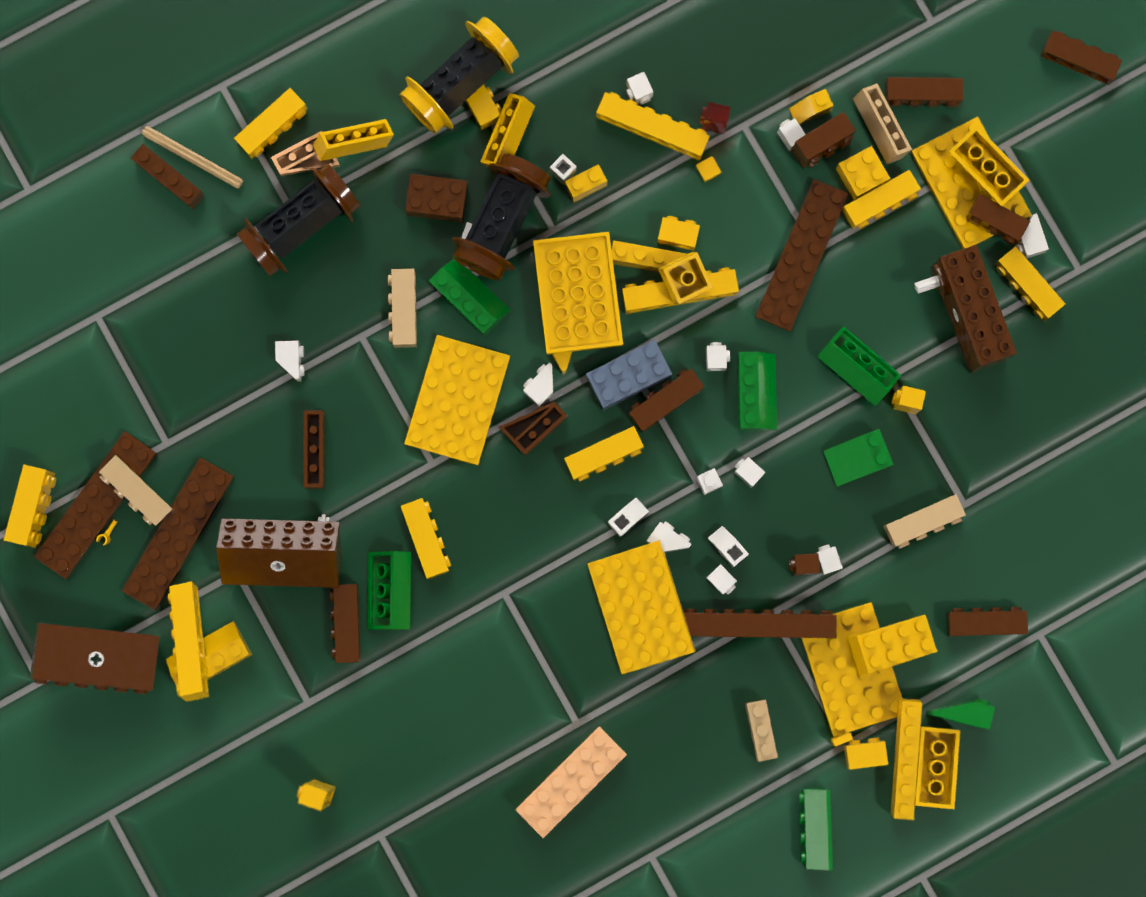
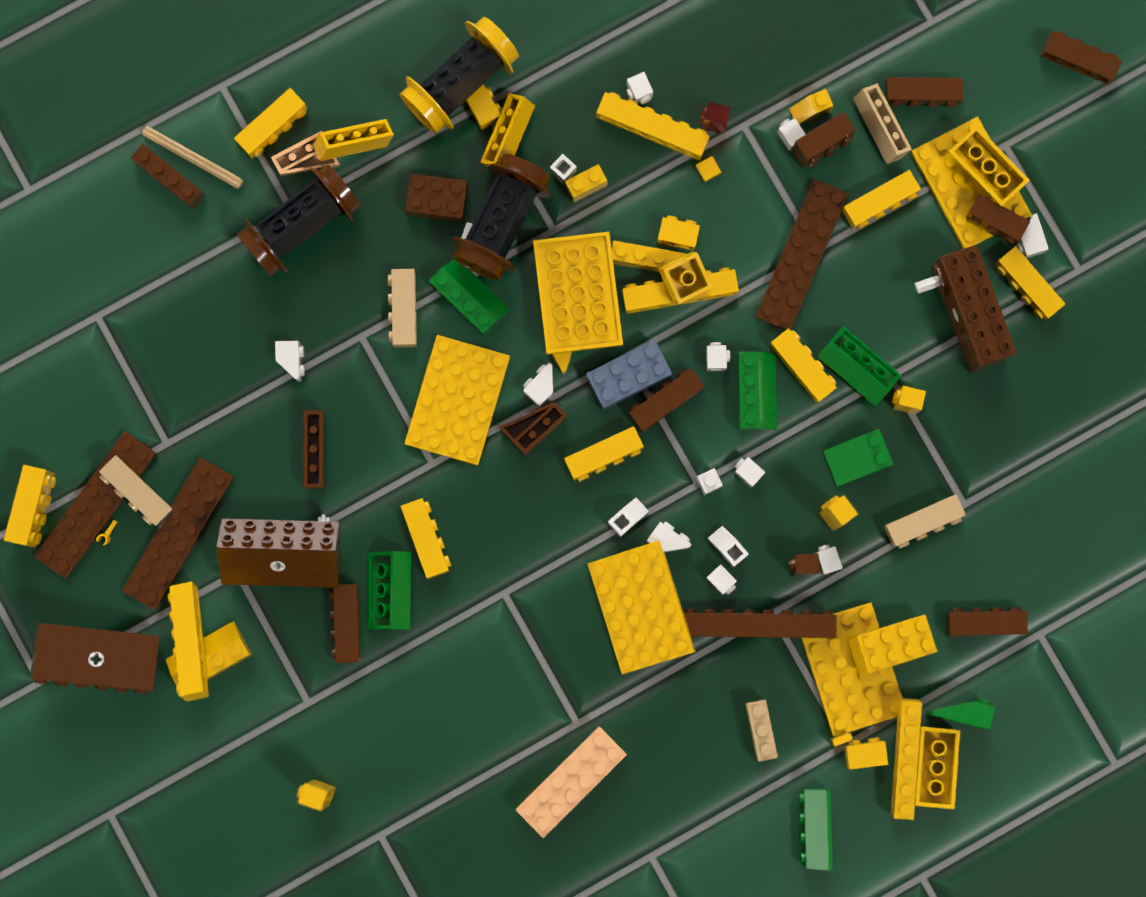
yellow brick [836,146,890,200] -> none
none -> yellow brick [769,328,837,404]
none -> yellow brick [819,495,858,531]

